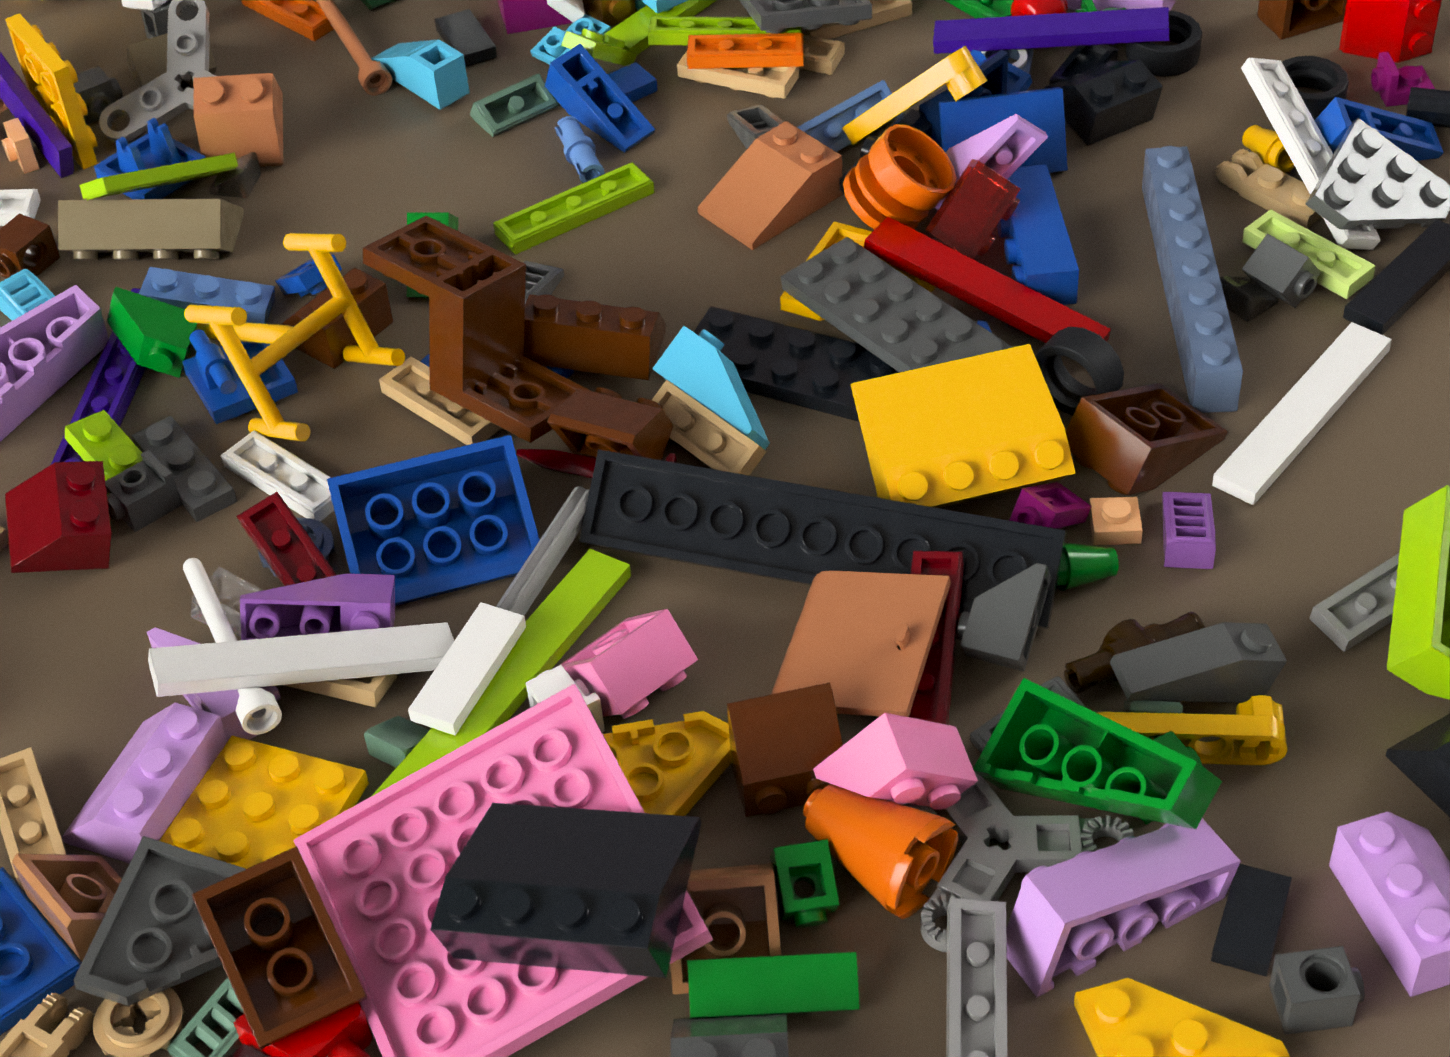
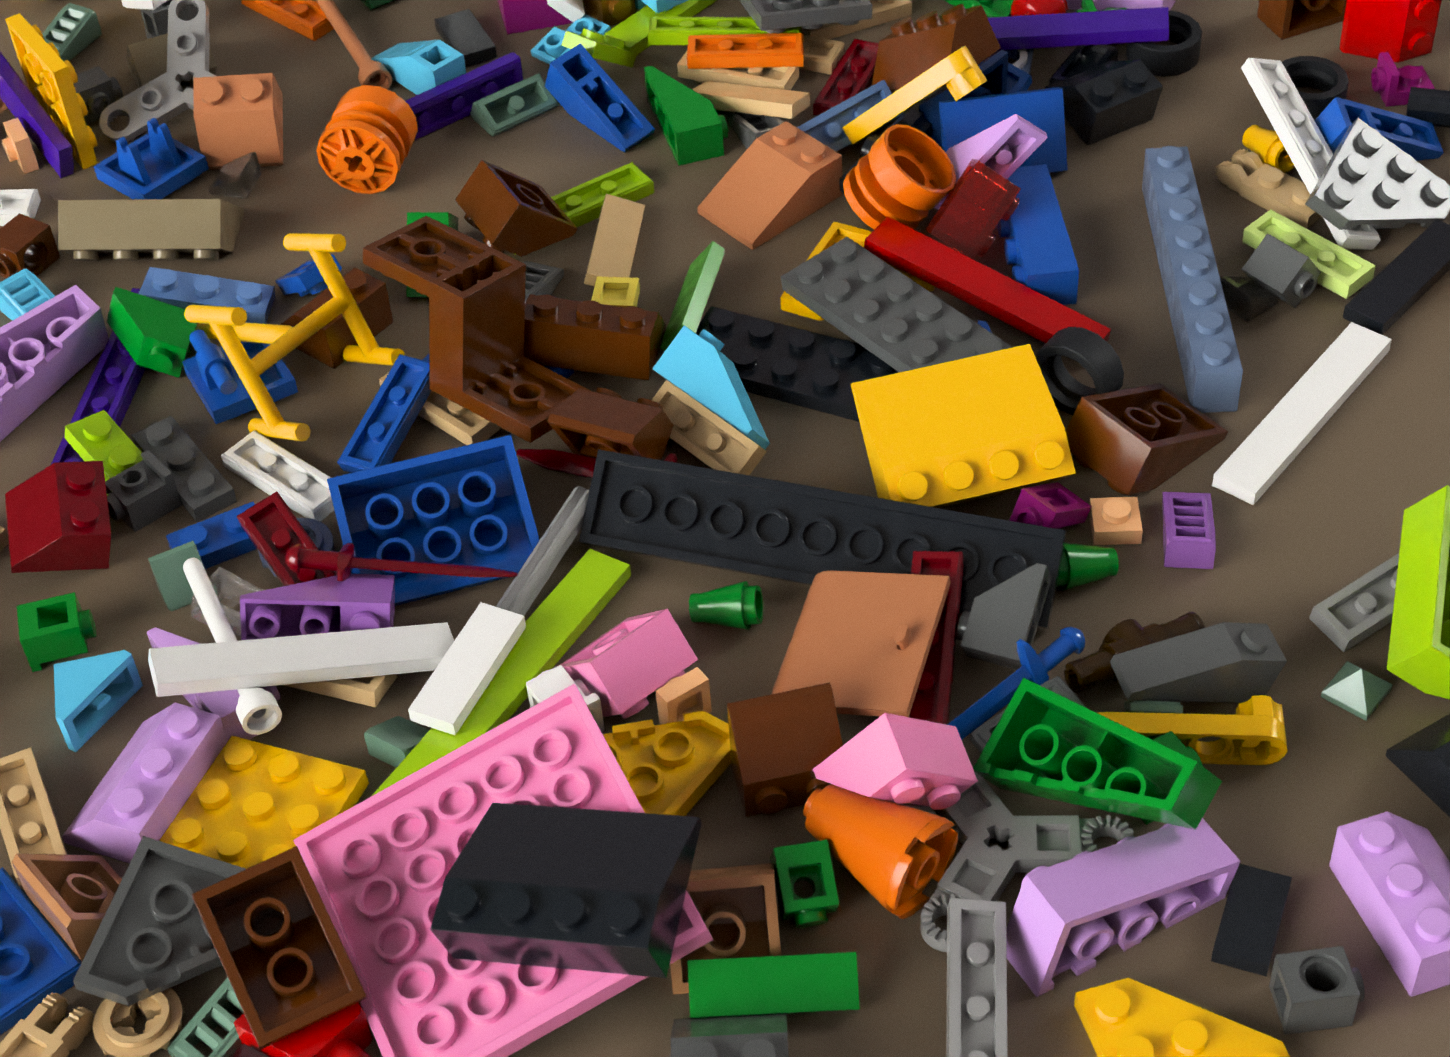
lime tile [79,153,238,200] -> none
medium blue pin [555,116,605,183] -> none
blue tile [608,62,658,102] -> none
none -> green brick [17,592,97,672]
none -> sand green slope [42,3,102,61]
none -> medium azure slope [54,650,143,752]
none -> sand green slope [148,541,205,611]
none -> blue plate [166,501,257,569]
none -> dark red sword [285,543,517,581]
none -> orange wheel [316,85,418,194]
none -> blue tile [337,354,432,473]
none -> dark purple tile [406,52,524,140]
none -> reddish brown slope [455,160,578,257]
none -> tan tile [584,194,645,287]
none -> light yellow plate [591,276,640,308]
none -> green slope [644,66,729,166]
none -> light nougat plate [655,667,712,724]
none -> bright green tile [659,241,725,351]
none -> green cone [689,581,763,630]
none -> tan tile [692,81,810,119]
none -> dark red tile [813,39,879,116]
none -> reddish brown slope [872,4,1001,94]
none -> blue sword [947,627,1086,740]
none -> sand green slope [1321,661,1393,721]

